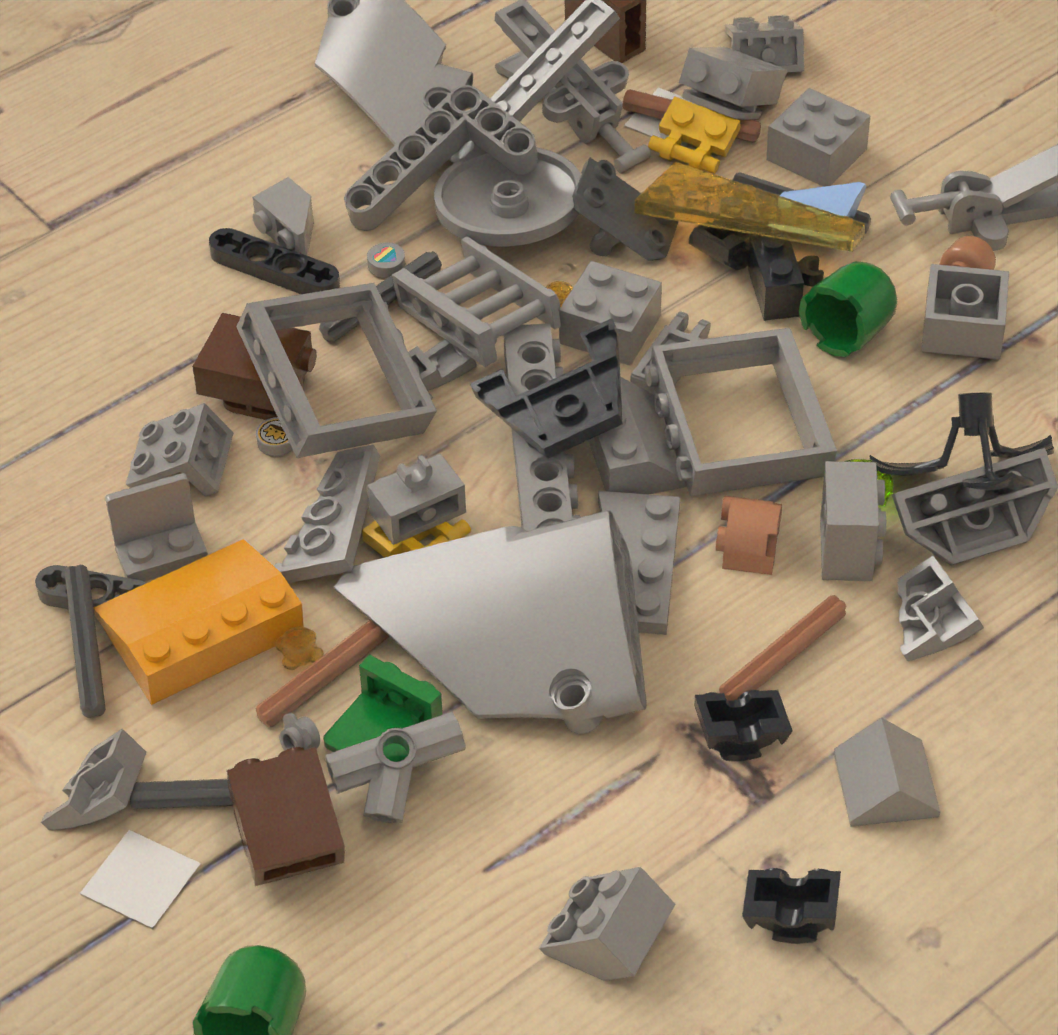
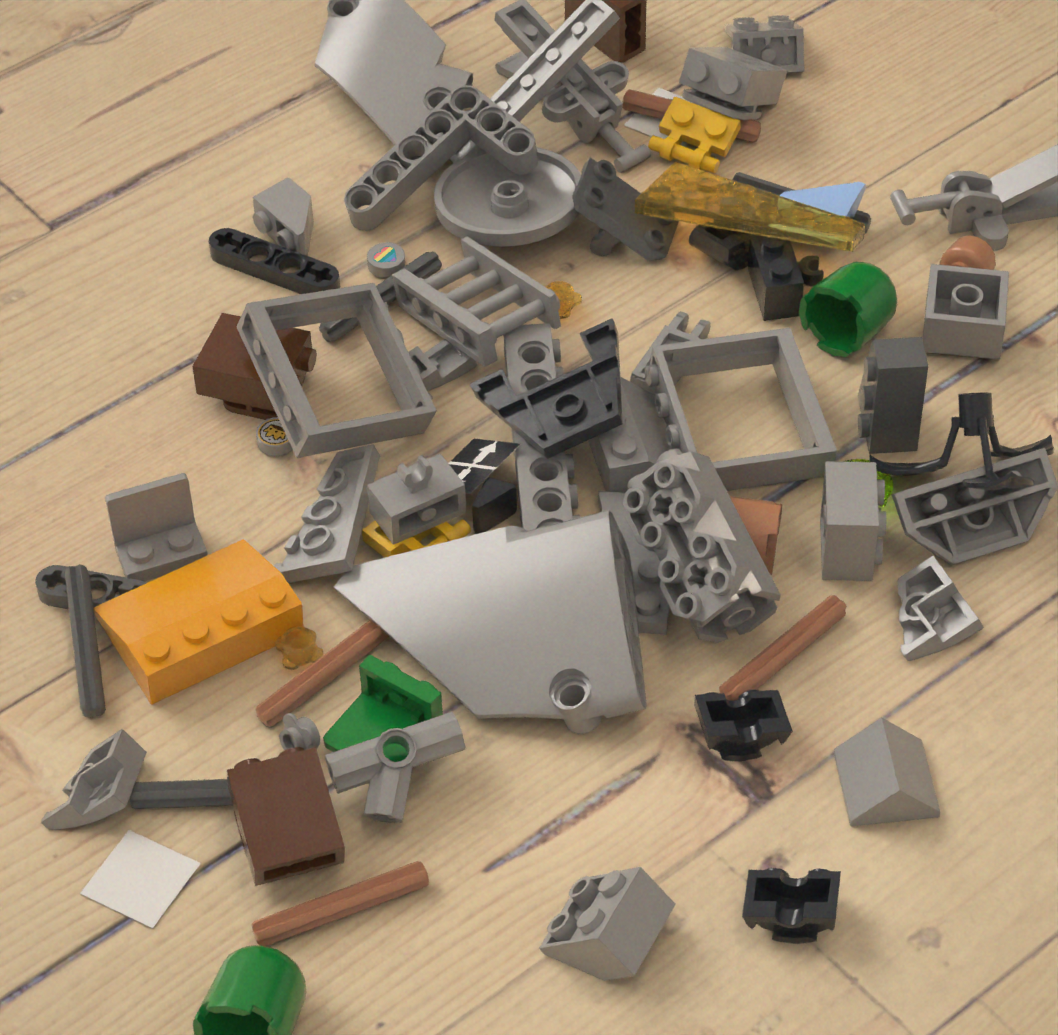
light grey bracket [126,403,234,497] -> none
light grey brick [559,261,662,366] -> none
light grey brick [766,88,871,187] -> none
none -> nougat axle [252,861,429,946]
none -> black sticker [448,438,521,494]
none -> black slope [472,477,517,534]
none -> light grey brick [623,448,781,643]
none -> dark grey wedge [858,337,928,454]

